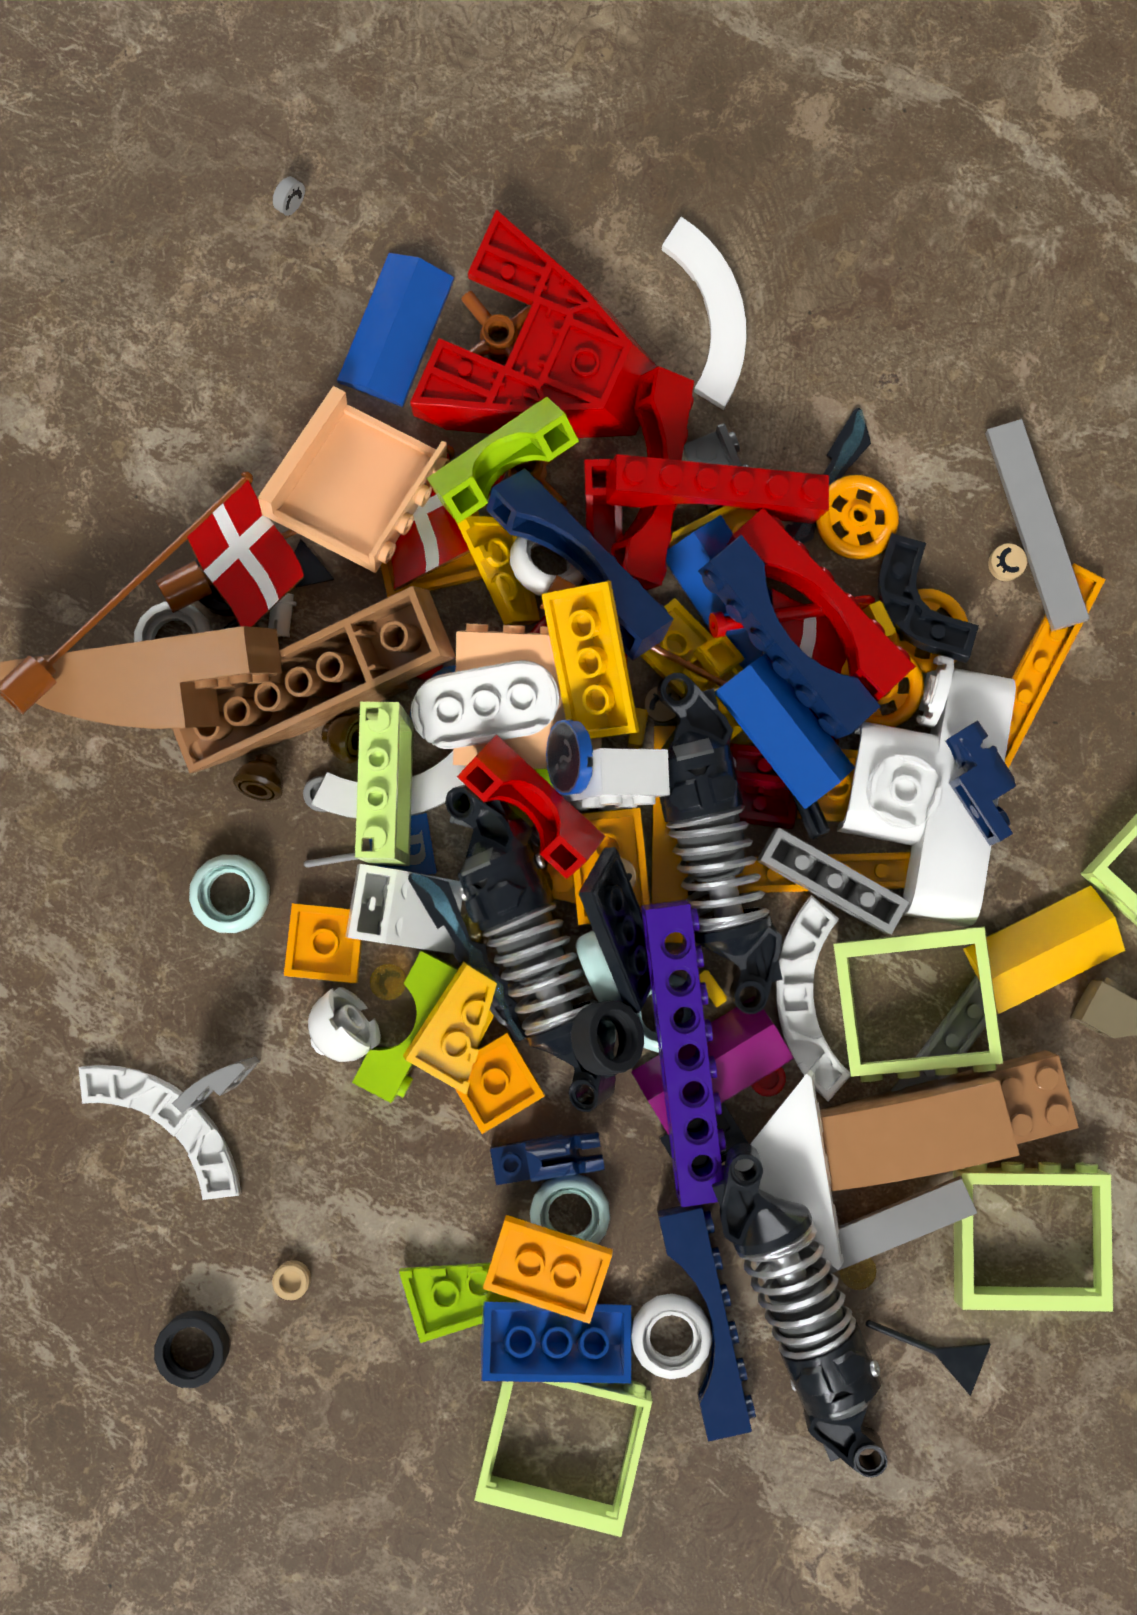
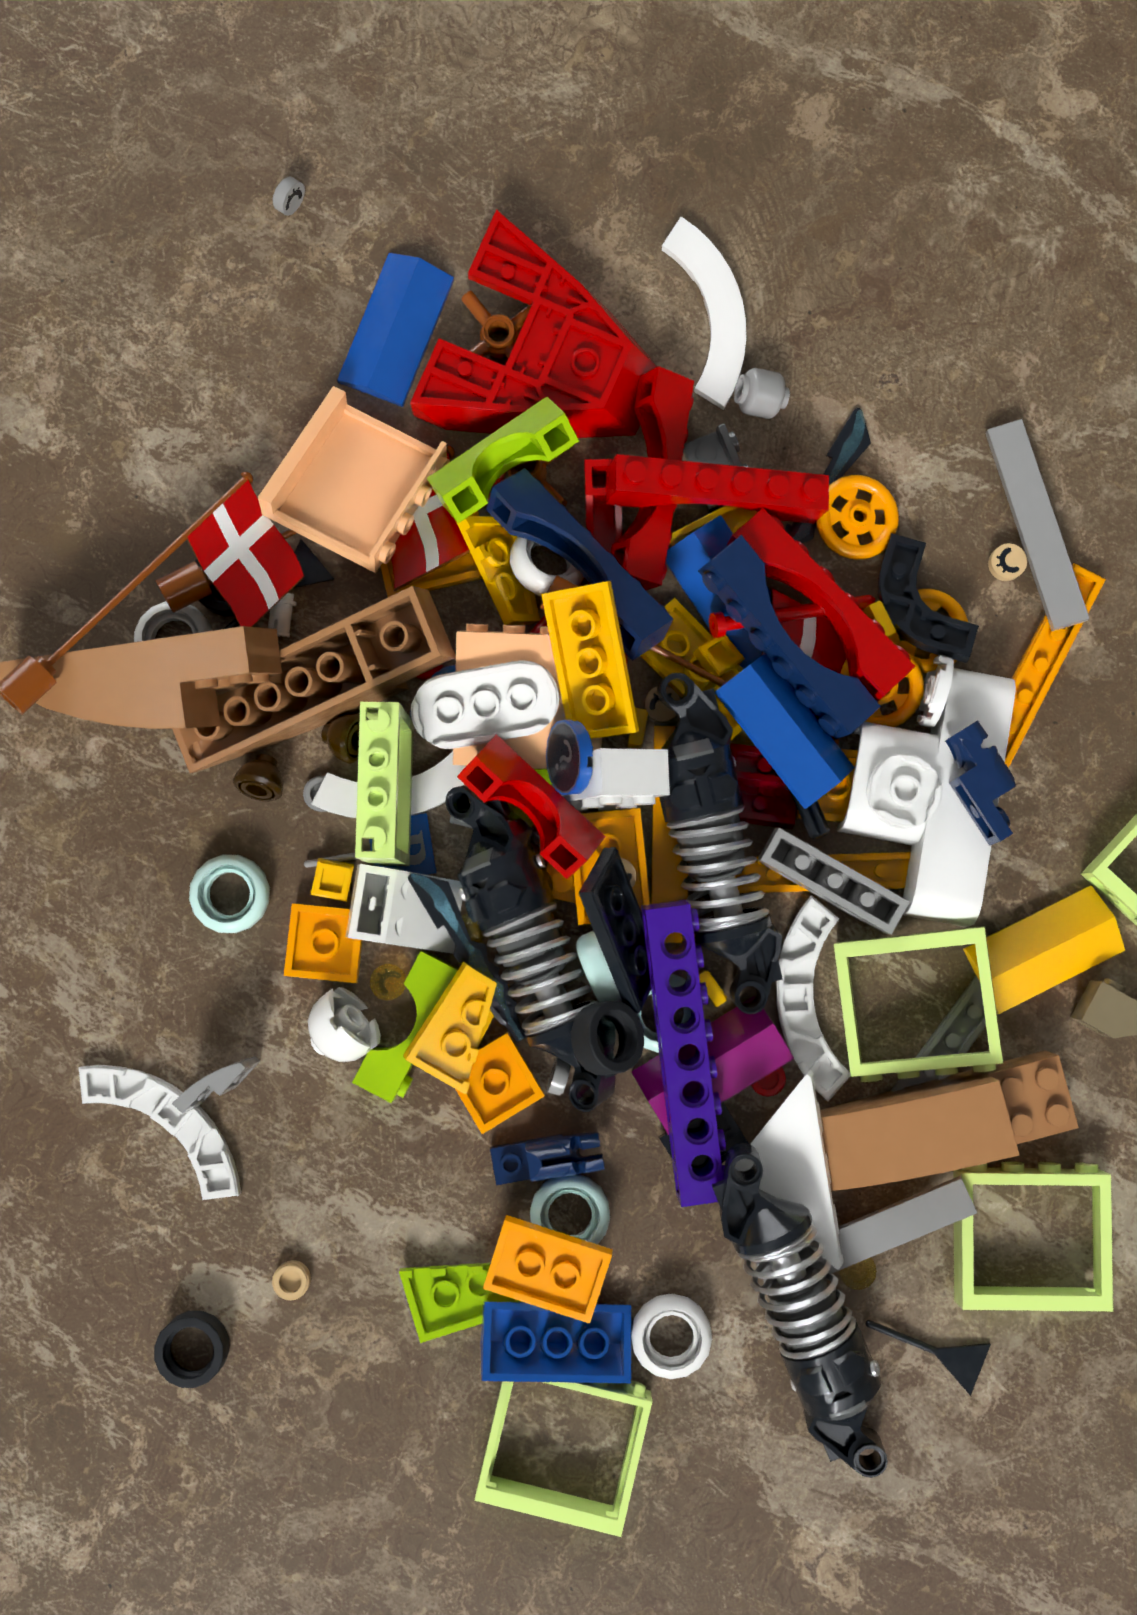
dark blue arch [657,1205,756,1442] -> none
none -> yellow tile [311,858,354,902]
none -> light grey tile [547,1057,571,1096]
none -> light grey head [734,368,790,419]

